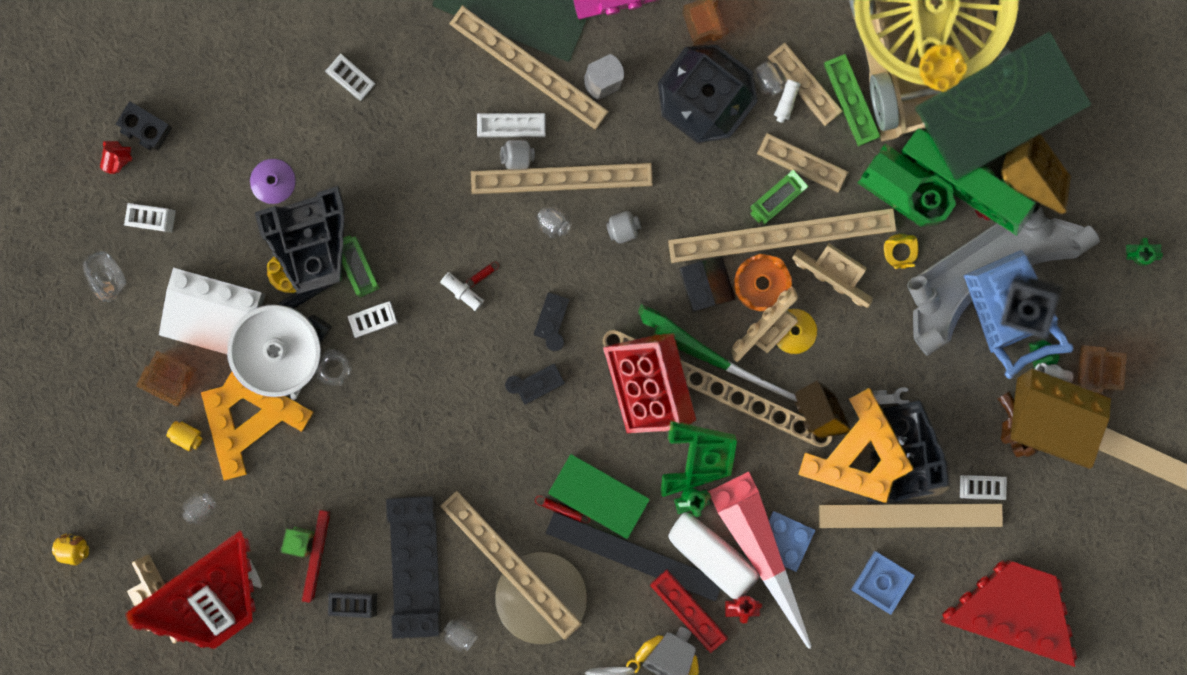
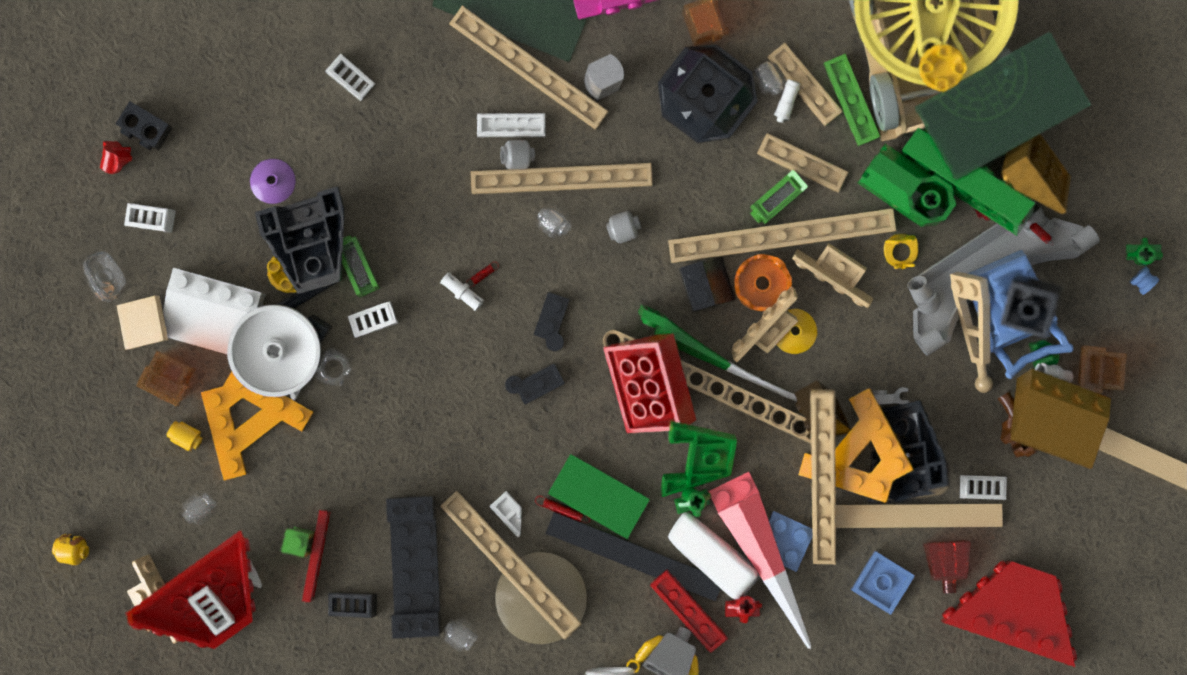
none -> tan tile [117,296,168,350]
none -> white tile [489,491,522,537]
none -> tan tile [811,390,836,564]
none -> clear red torso [923,541,971,593]
none -> tan plate [950,272,993,393]
none -> red piece [1028,220,1053,246]
none -> medium blue wheel [1130,266,1159,295]

